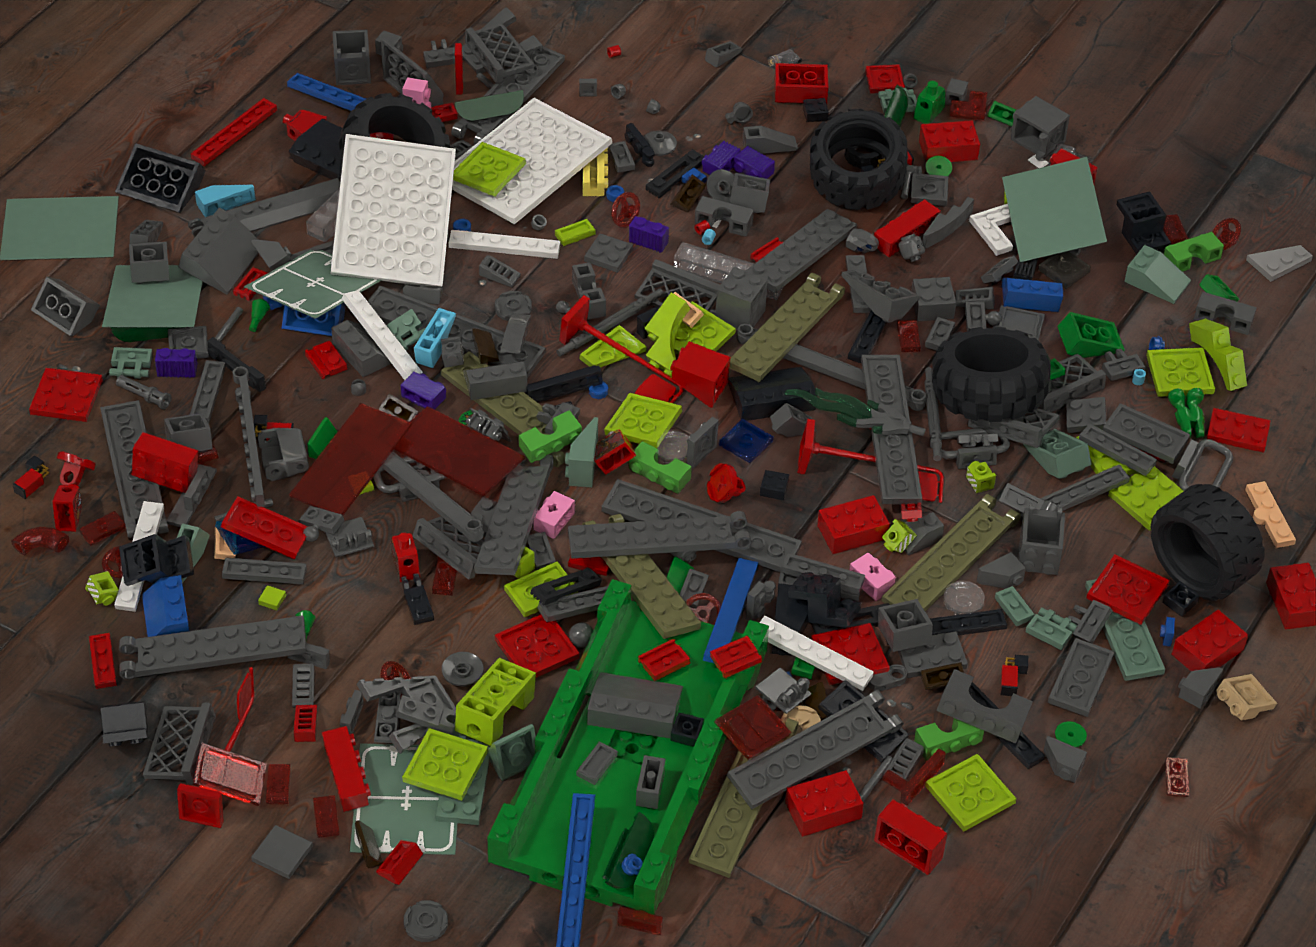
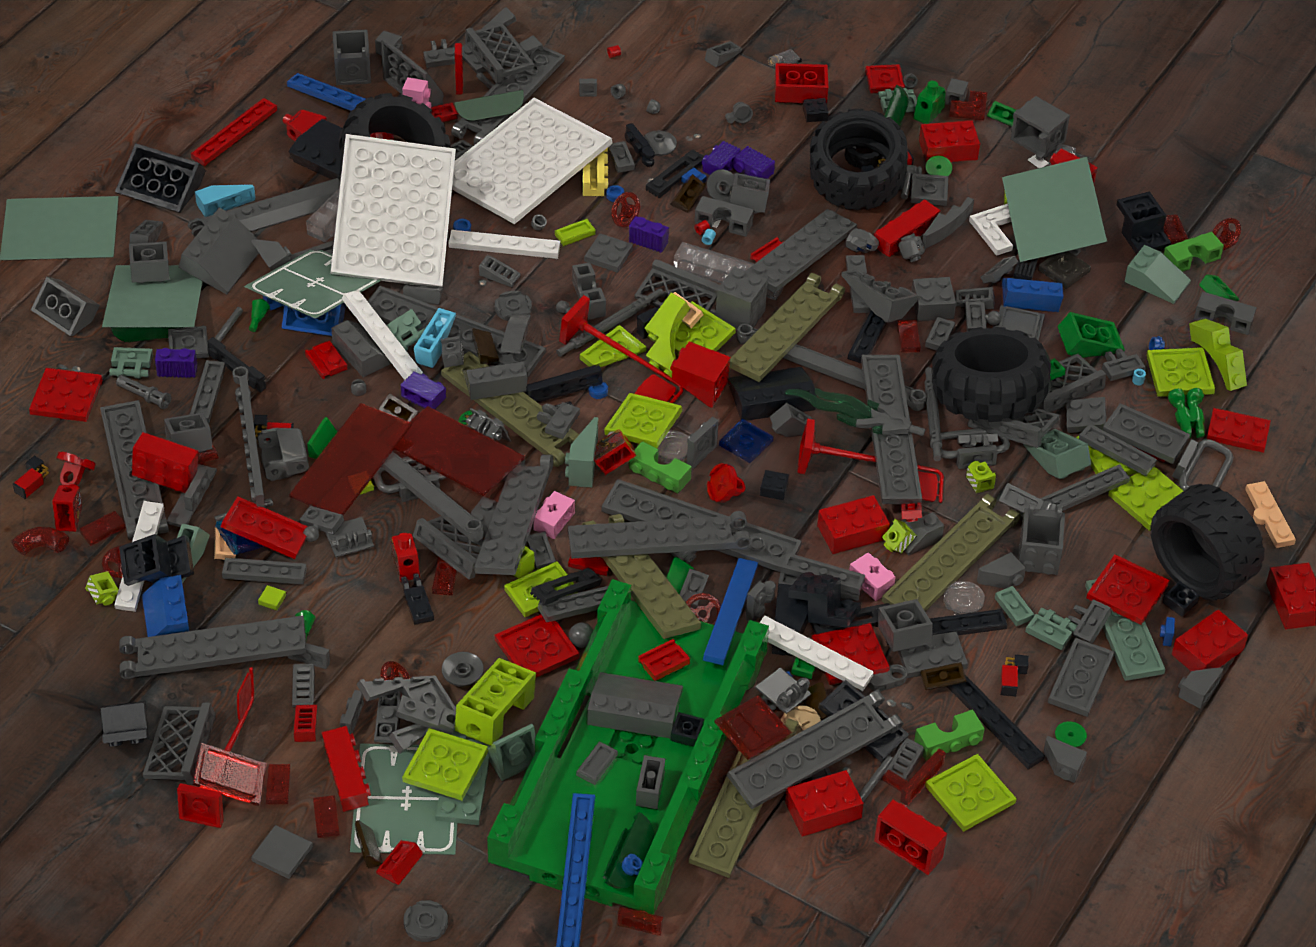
red tile [89,633,117,689] -> none
red tile [233,267,267,301] -> none
lime plate [453,142,526,196] -> none
bright green arch [519,410,582,463] -> none
red plate [710,636,762,678] -> none
dark grey slope [743,126,798,154] -> none
dark grey arch [936,669,1033,743] -> none
clear red slope [1165,757,1189,797] -> none
tan plate [1216,674,1277,721] -> none
light grey wing [1246,245,1313,282] -> none

